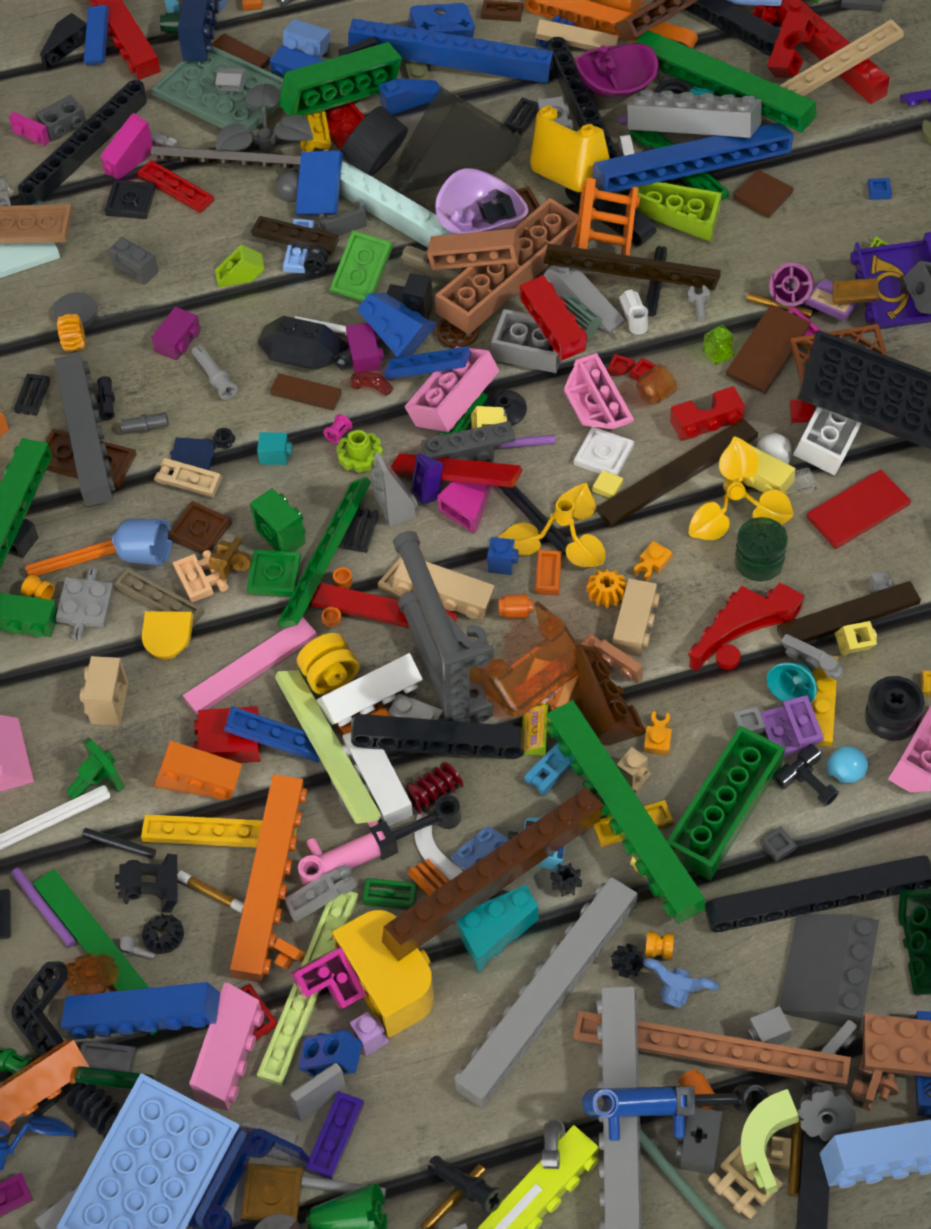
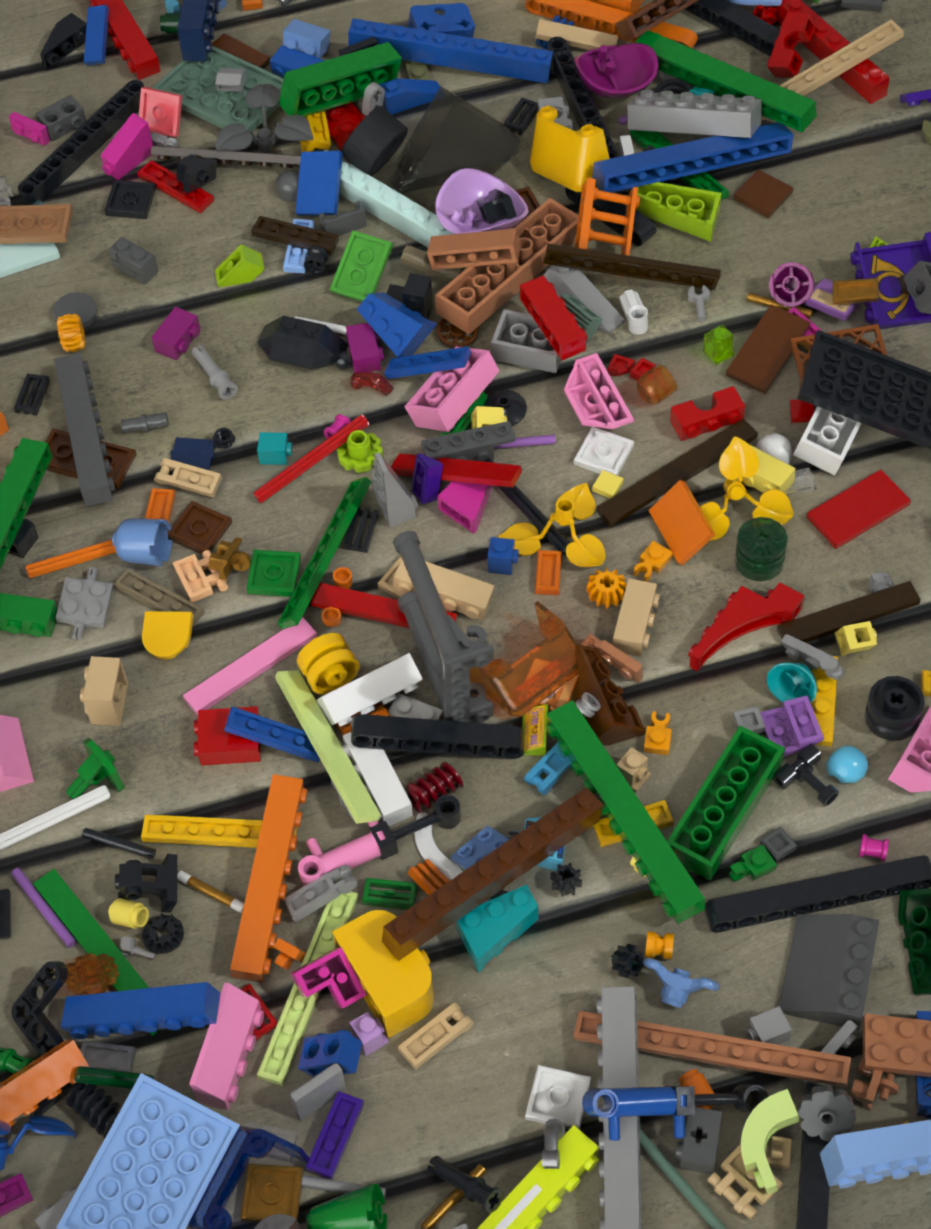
light orange wheel [21,574,55,600] -> none
black pin [97,376,115,420] -> none
orange wedge [153,740,242,800] -> none
green brick [250,488,306,552] -> none
reddish brown tile [270,373,342,411] -> none
light grey brick [455,877,637,1109] -> none
reddish brown tile [481,0,523,22] -> none
orange brick [499,594,533,618] -> none
black axle [645,246,667,317] -> none
red tile [715,644,741,670] -> none
pearl gold bar [787,1111,803,1196] -> none
blue tile [867,178,892,200] -> none
none -> light yellow brick [108,898,149,929]
none -> coral tile [139,87,183,137]
none -> orange tile [145,488,176,522]
none -> black brick [176,154,217,193]
none -> red axle [253,415,369,503]
none -> light grey beam [362,82,385,117]
none -> tan plate [398,1002,474,1070]
none -> white tile [525,1065,591,1130]
none -> light grey bush [575,692,601,717]
none -> orange tile [648,480,715,565]
none -> green plate [729,845,777,882]
none -> dark pink bush [859,834,889,862]

